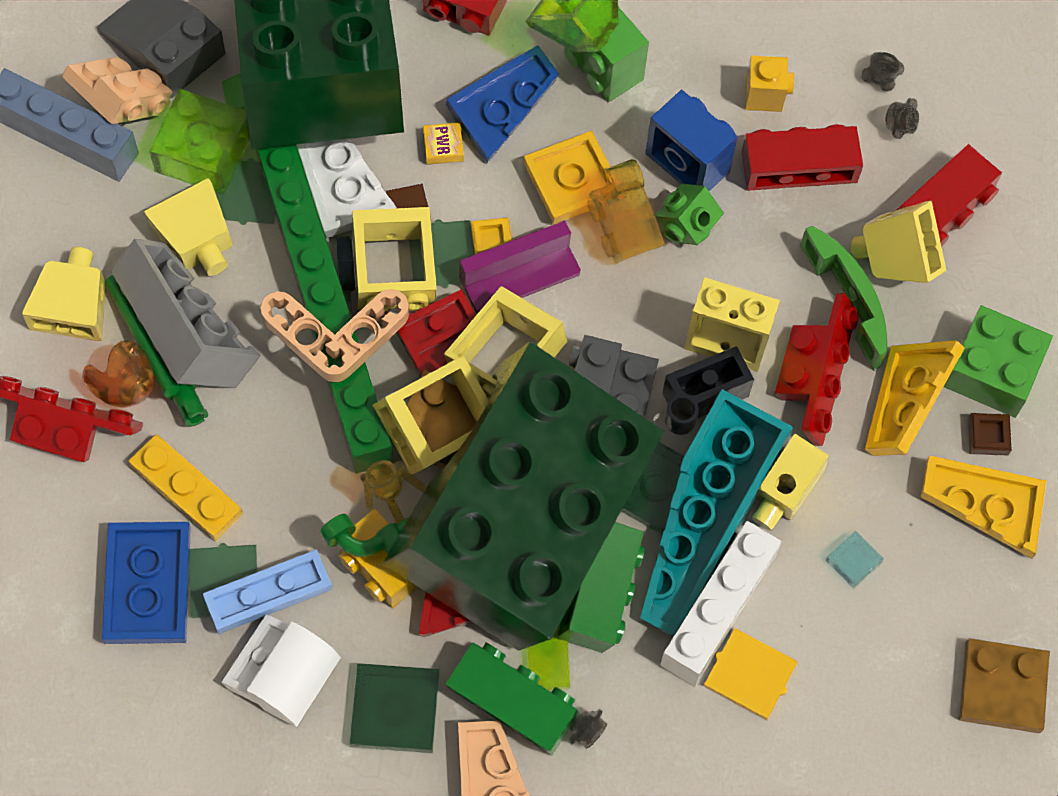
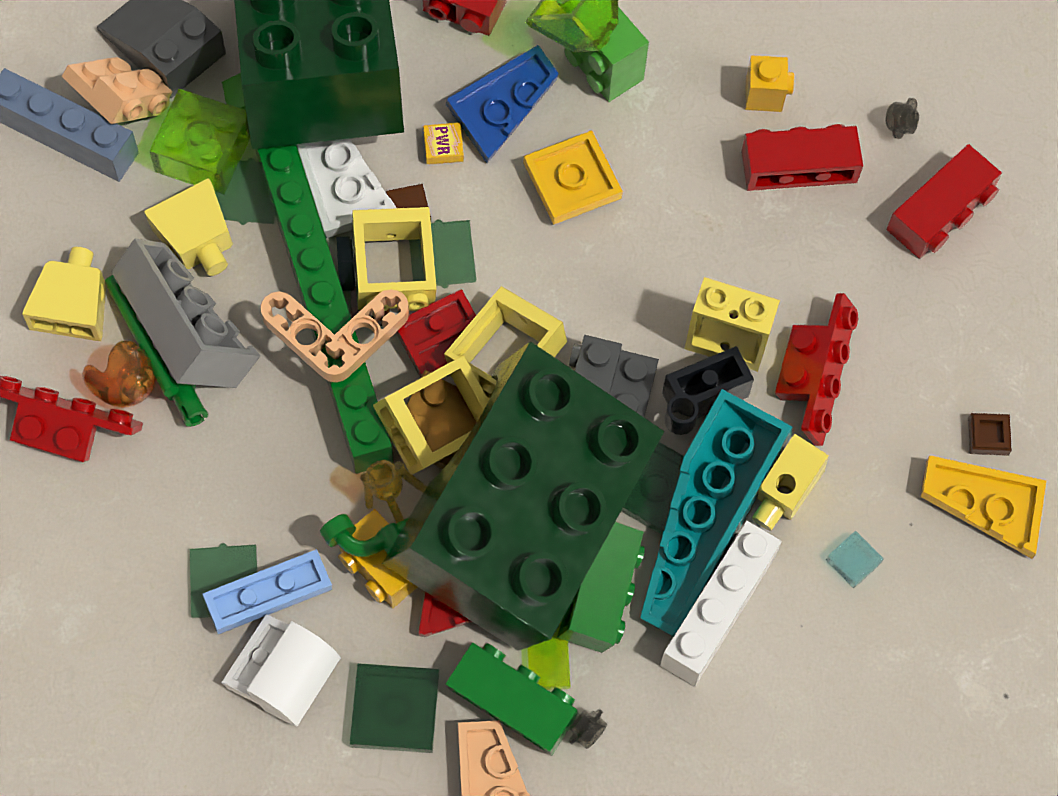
blue plate [102,522,191,644] -> none
yellow plate [128,434,243,542] -> none
magenta panel [459,220,581,314] -> none
yellow tile [471,217,512,255] -> none
clear yellow hinge [587,159,665,265] -> none
blue brick [645,89,738,191] -> none
bright green brick [654,184,724,245] -> none
yellow piece [704,628,798,721] -> none
bright green slope [800,226,887,371] -> none
light yellow torso [851,201,946,283] -> none
clear smoke plate [861,52,904,91] -> none
yellow wing [865,340,965,456] -> none
bright green brick [944,305,1053,418] -> none
pearl gold plate [959,638,1050,734] -> none

